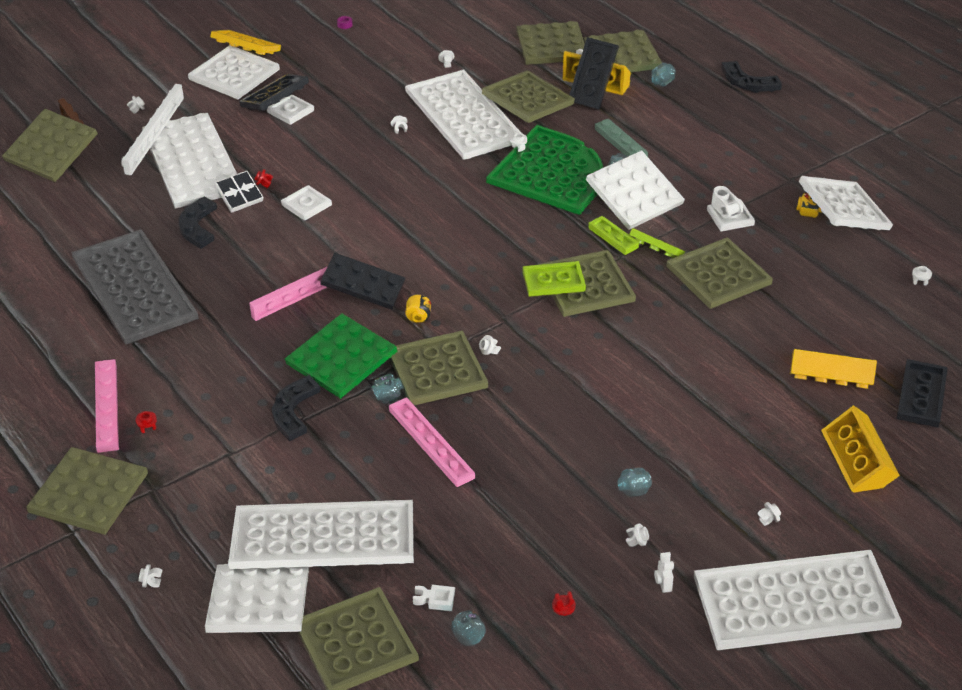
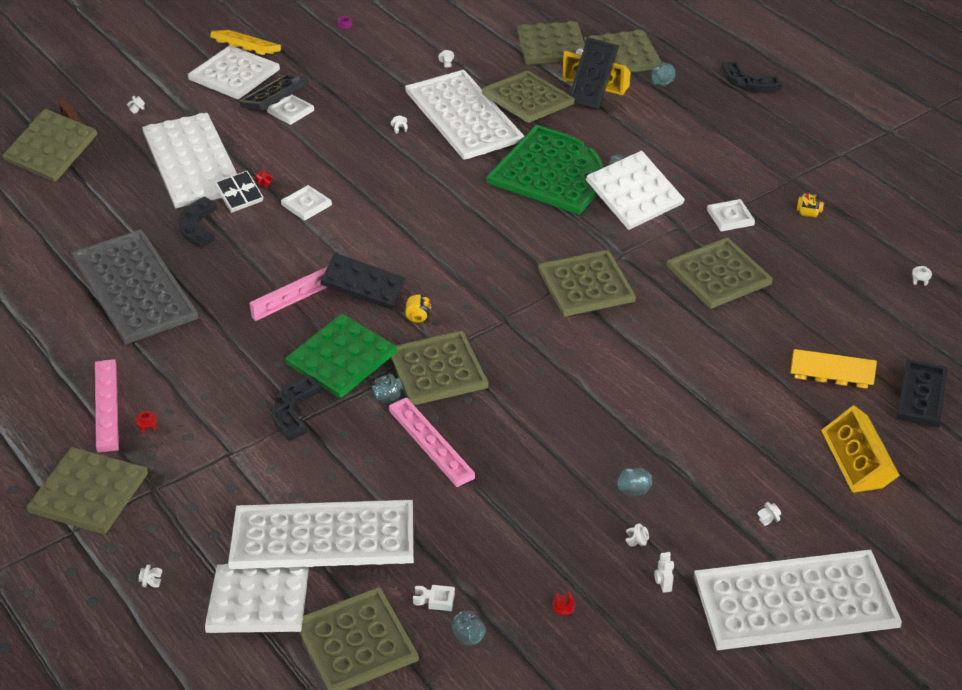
white plate [121,84,184,175] -> none
white plate [479,335,501,355] -> none
white plate [510,133,527,152] -> none
lime plate [523,261,586,297] -> none
lime plate [588,216,639,255] -> none
sand green plate [595,119,648,157] -> none
lime plate [629,228,685,258] -> none
white piece [711,186,743,219] -> none
white plate [799,176,893,230] -> none

